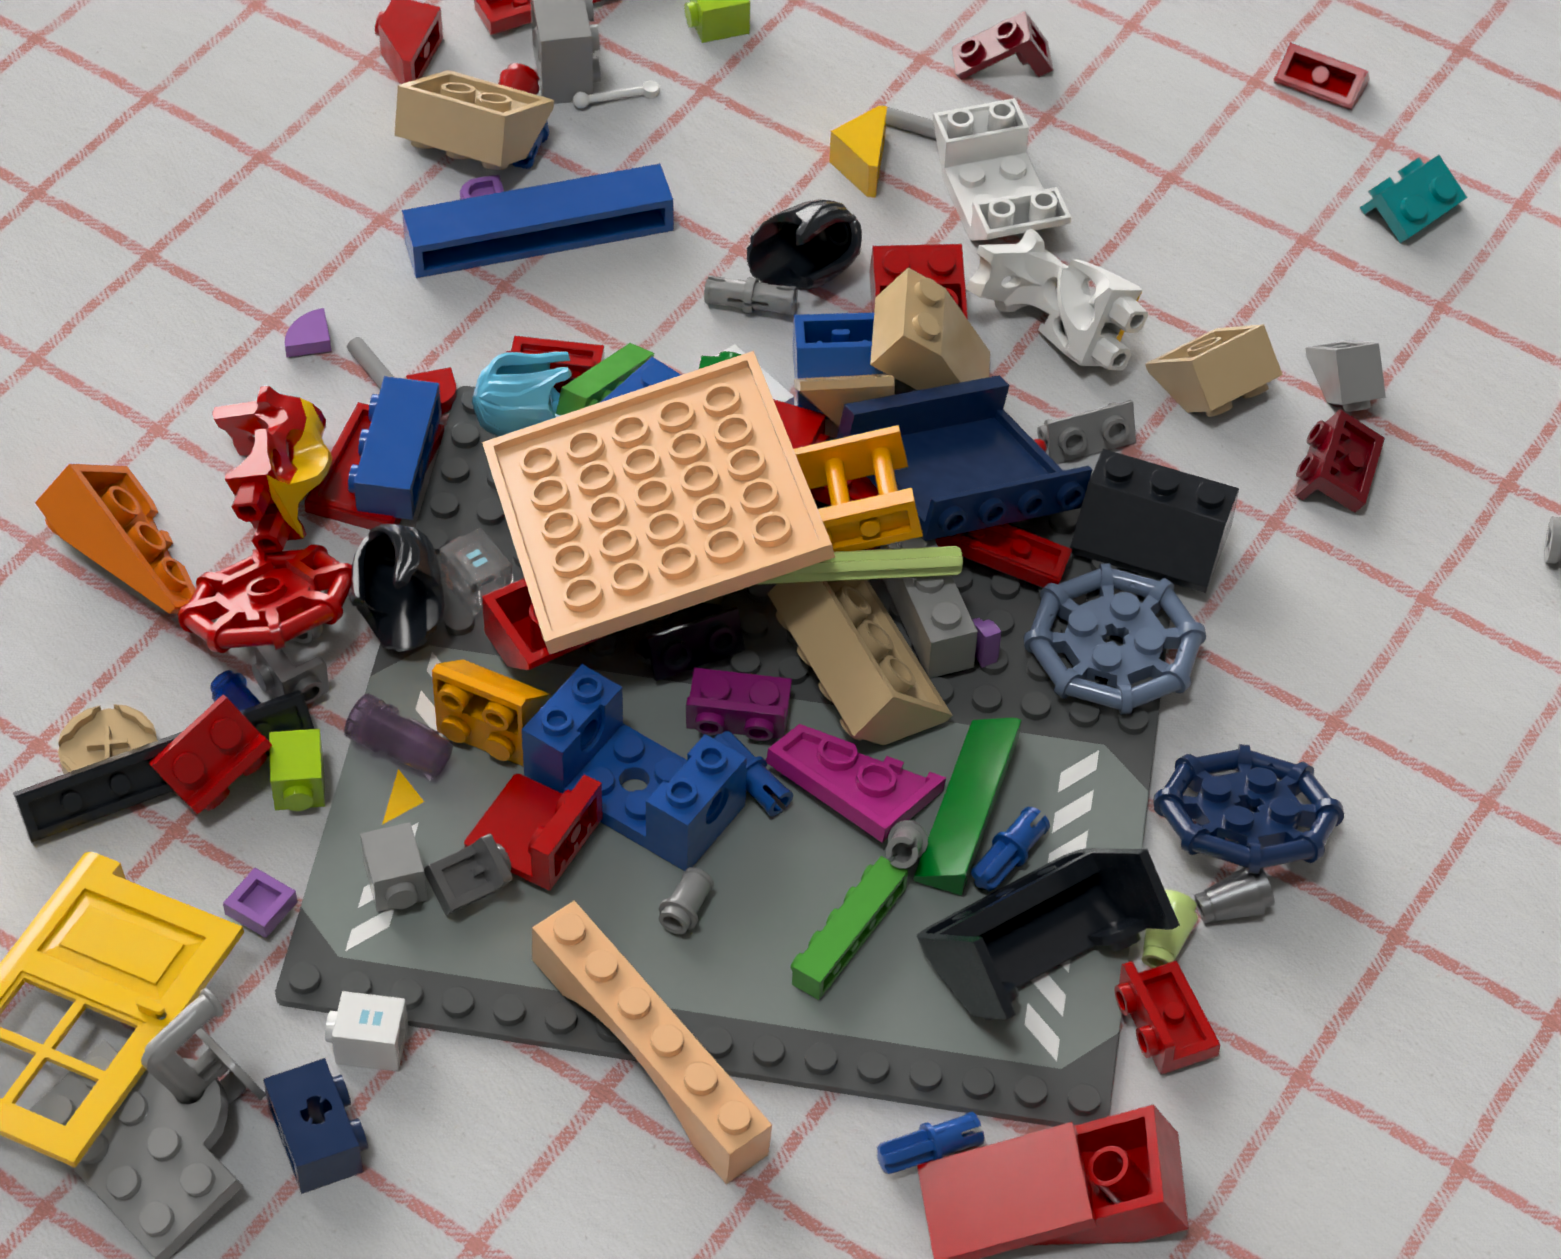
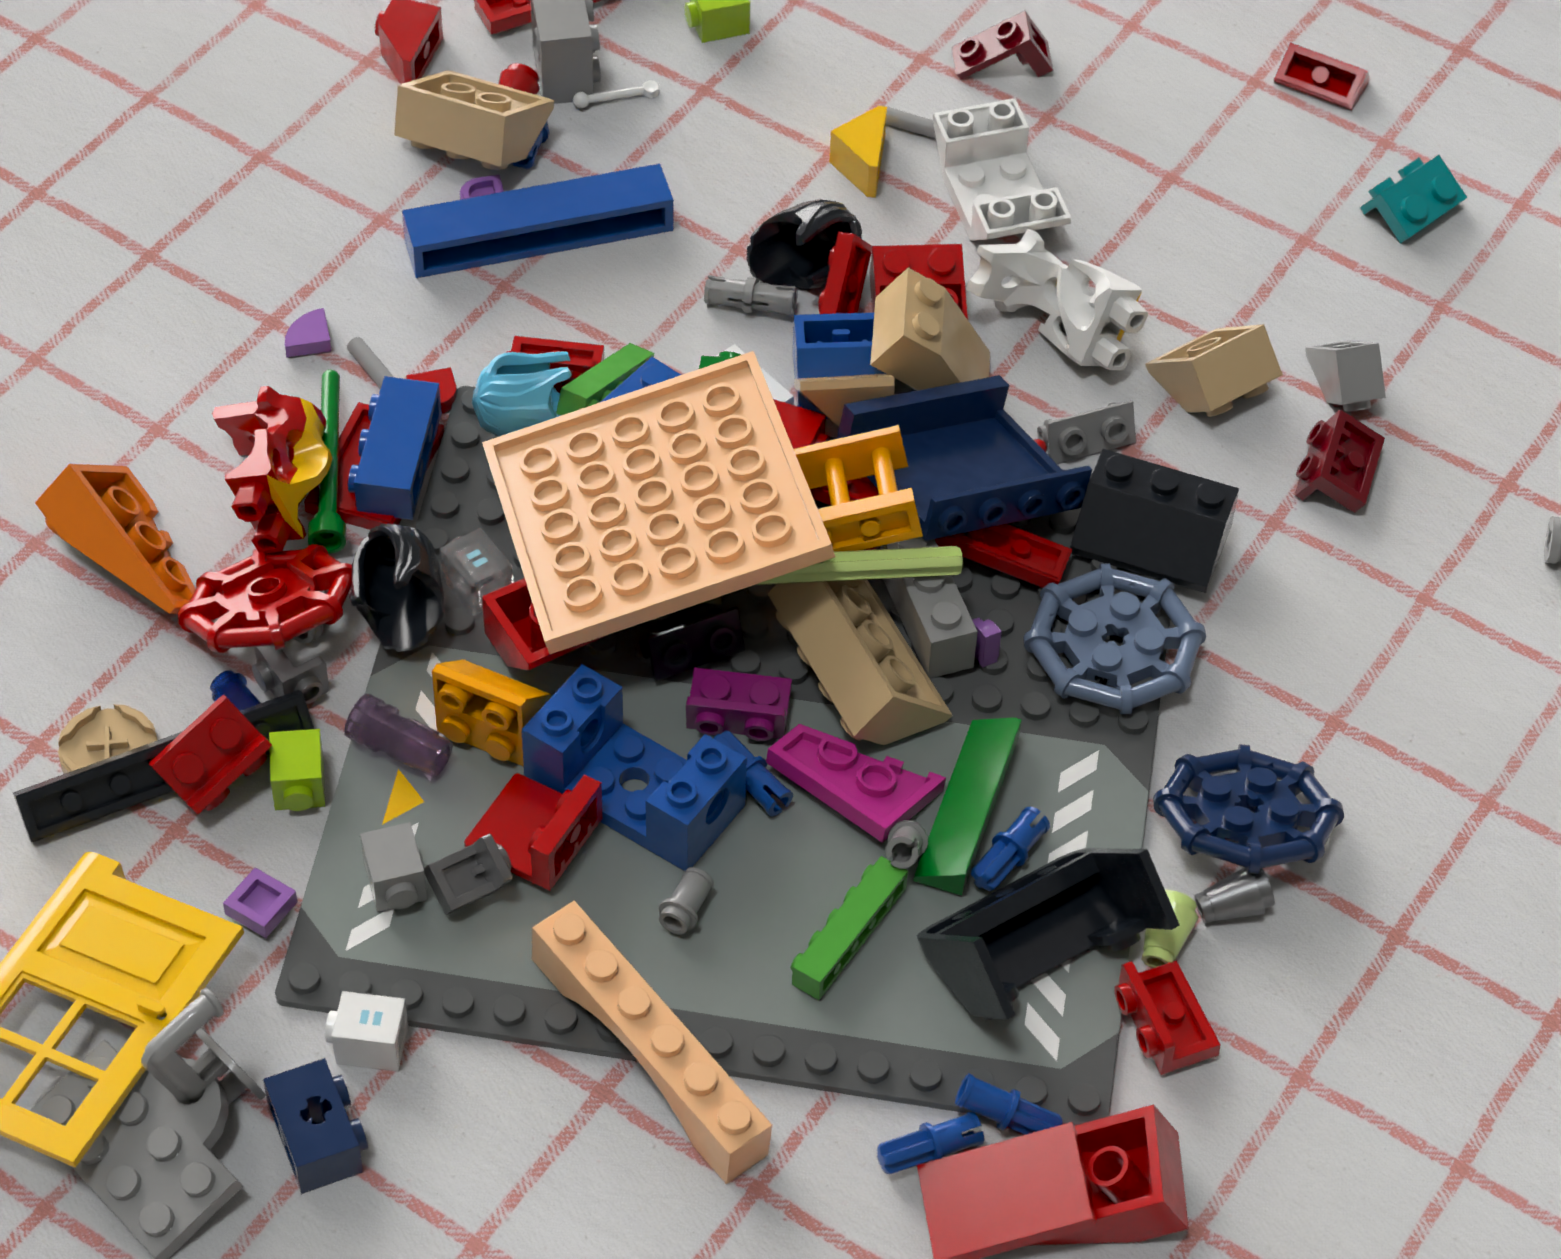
none -> green piece [308,369,346,554]
none -> red plate [818,232,872,314]
none -> blue axle [955,1073,1063,1135]

